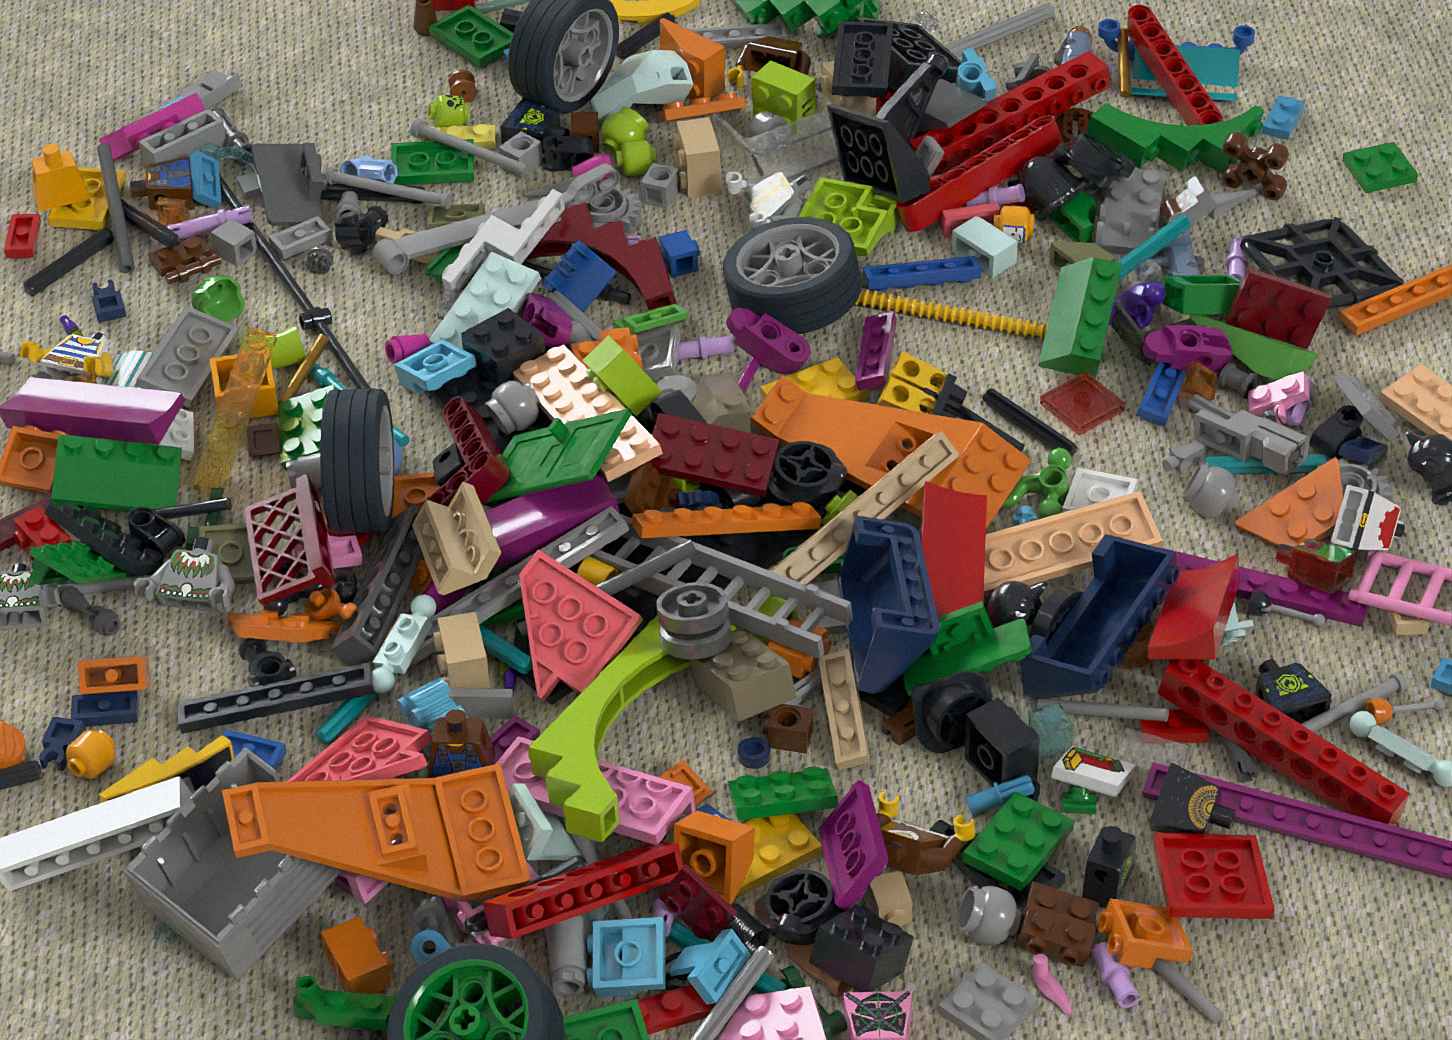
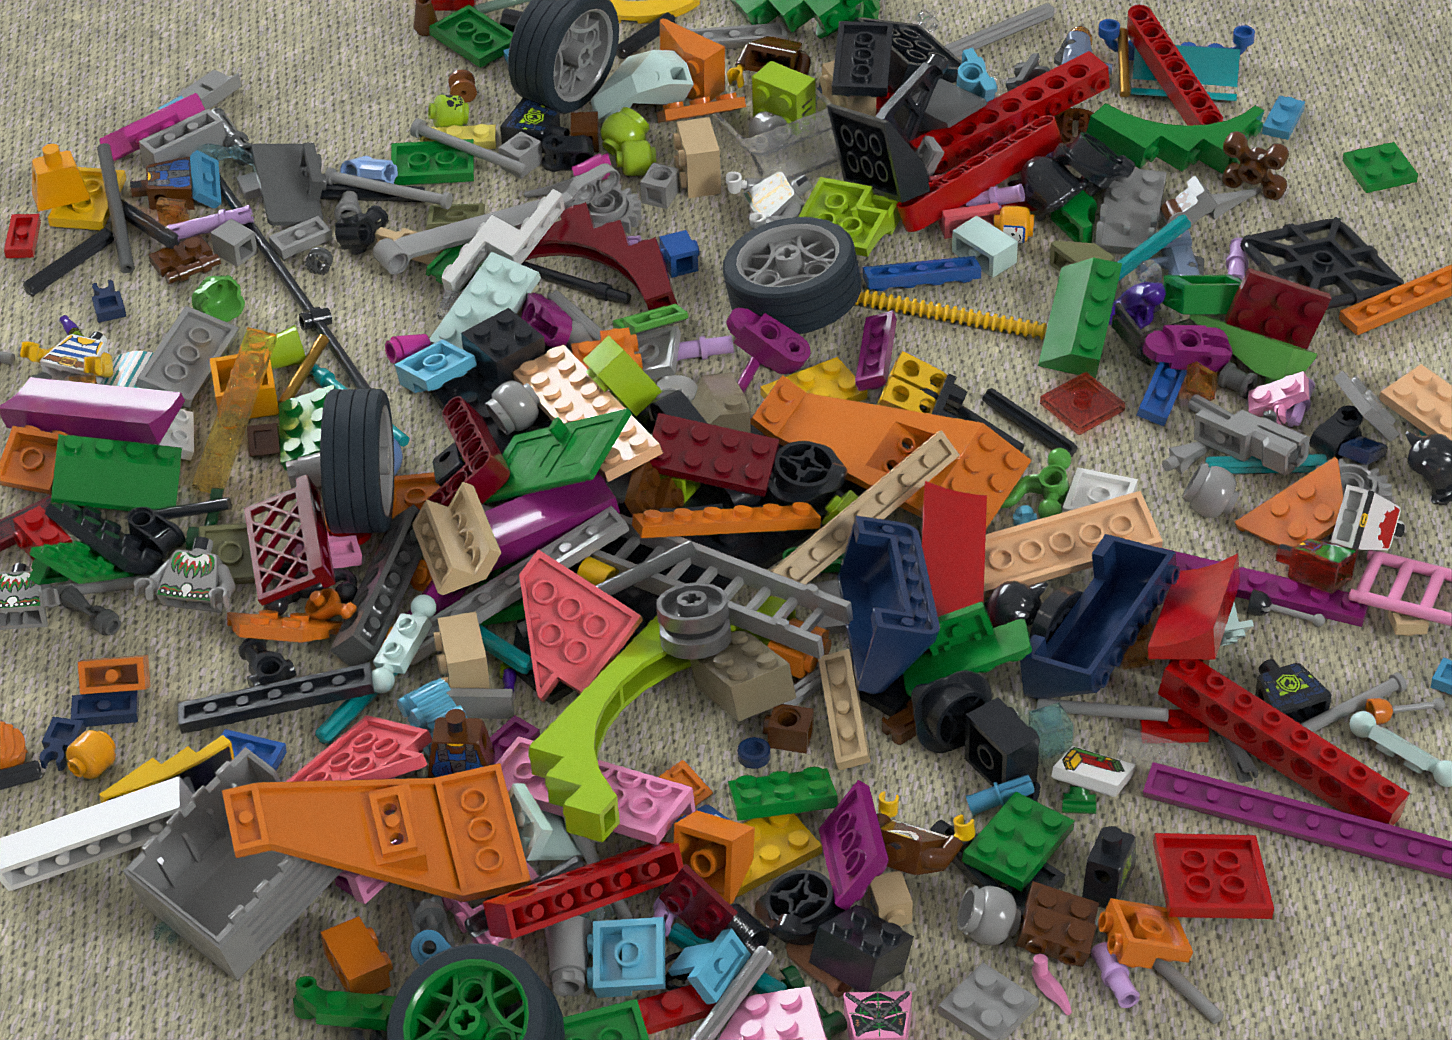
blue hinge [542,240,617,313] -> none
dark blue plate [678,490,720,508] -> none
black torso [1149,763,1236,834] -> none

